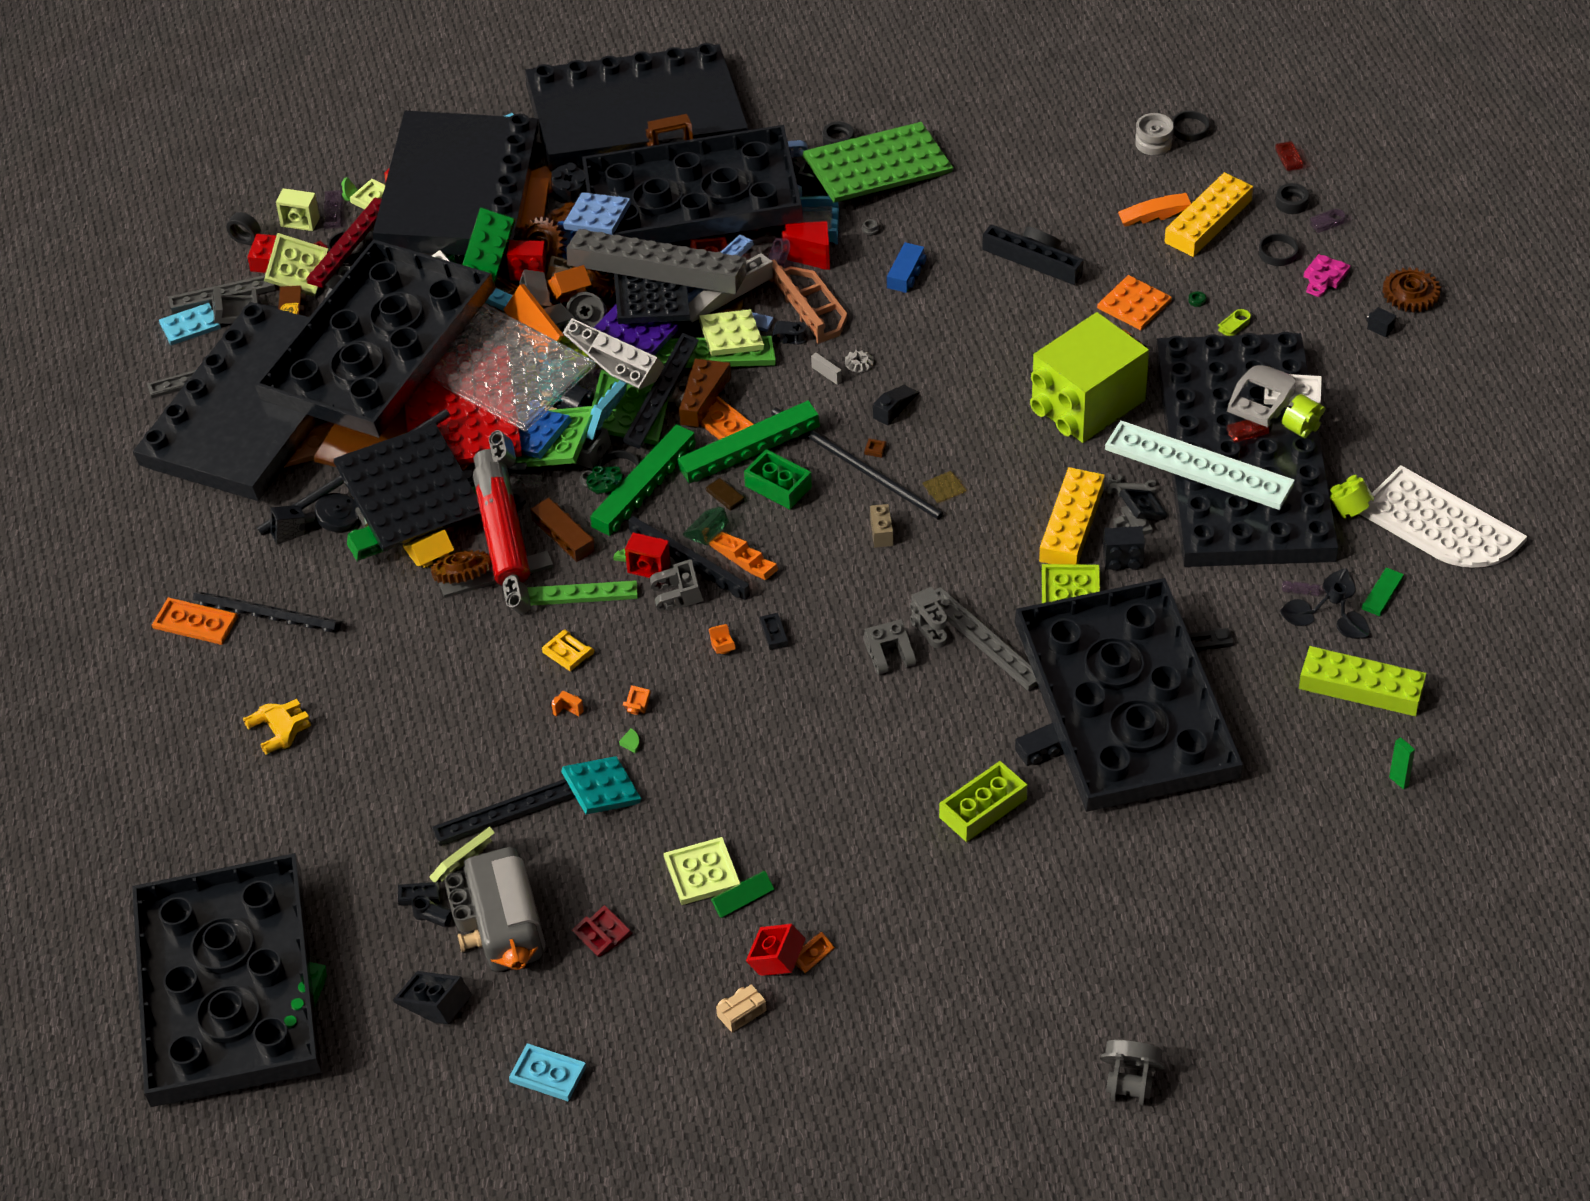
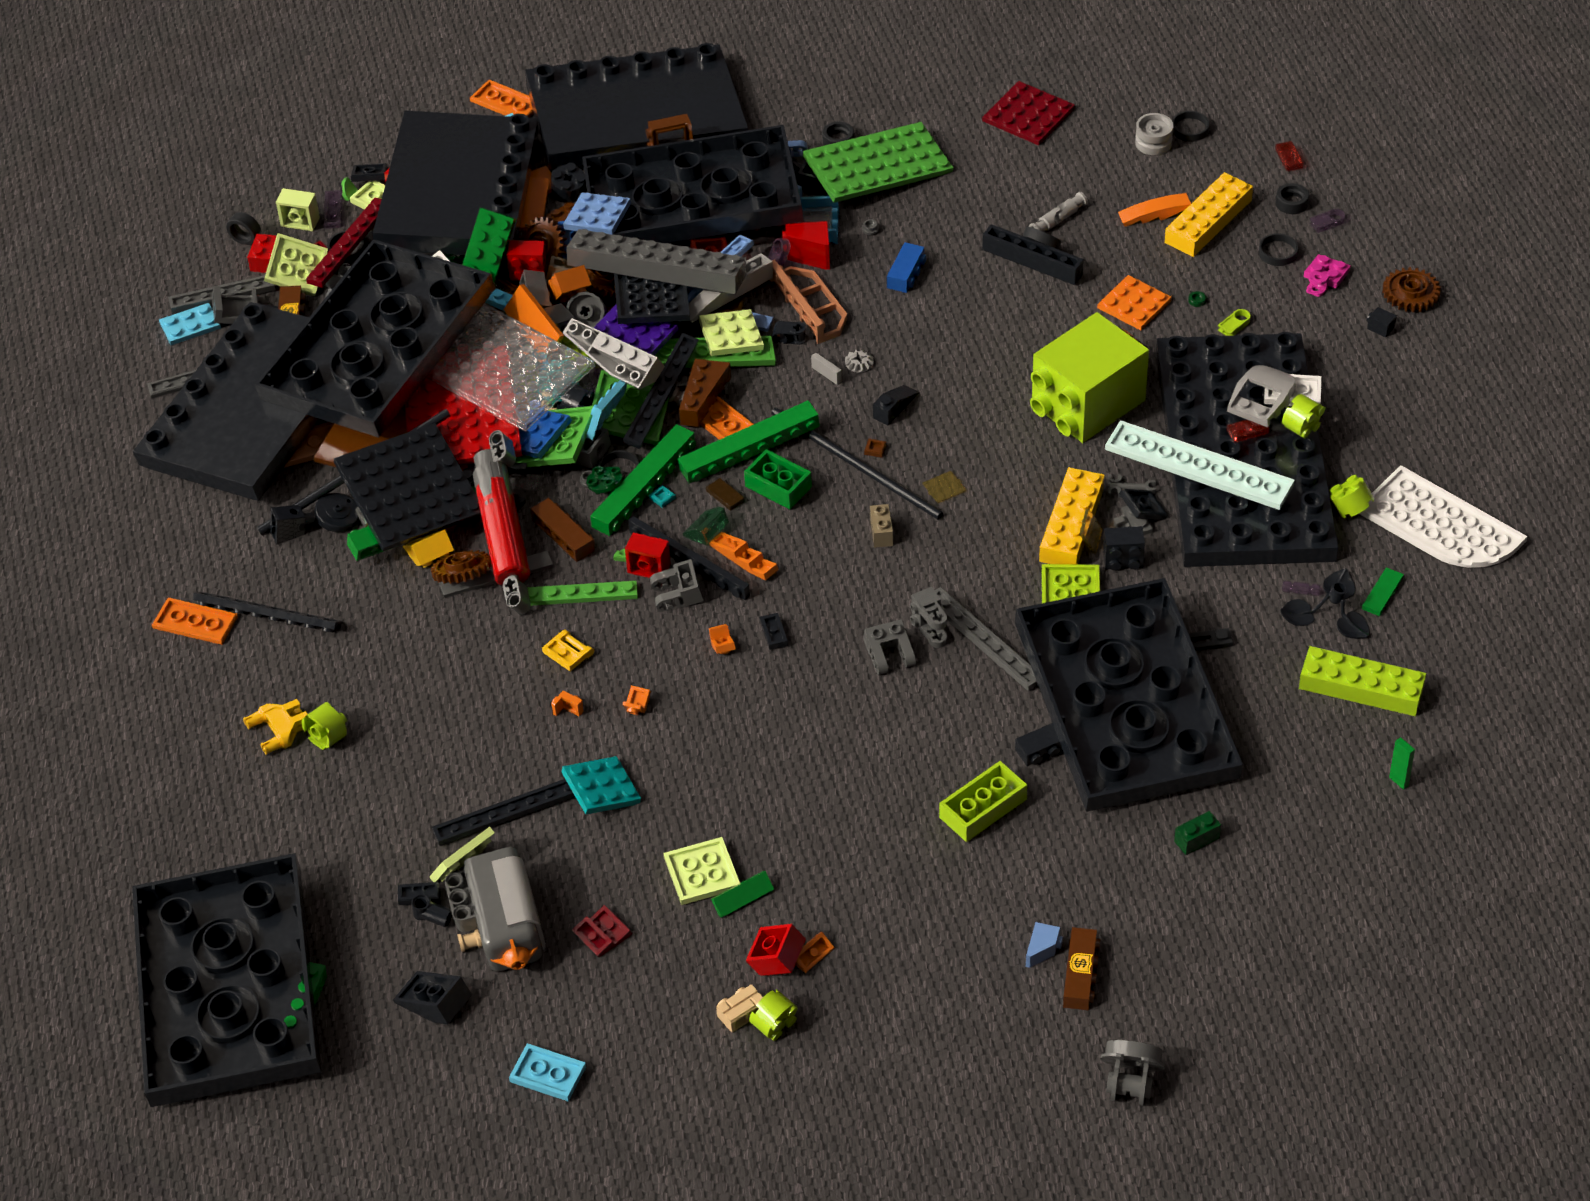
bright green tile [619,729,639,754] -> none
none -> lime brick [302,702,347,750]
none -> black tile [351,163,388,182]
none -> orange tile [470,80,534,118]
none -> teal tile [649,485,676,508]
none -> lime brick [749,989,798,1041]
none -> dark red plate [982,81,1075,145]
none -> medium blue slope [1026,922,1063,968]
none -> light grey piece [1028,192,1088,232]
none -> reddish brown brick [1063,927,1100,1010]
none -> clear yellow piece [1080,509,1102,554]
none -> dark green brick [1174,811,1221,855]

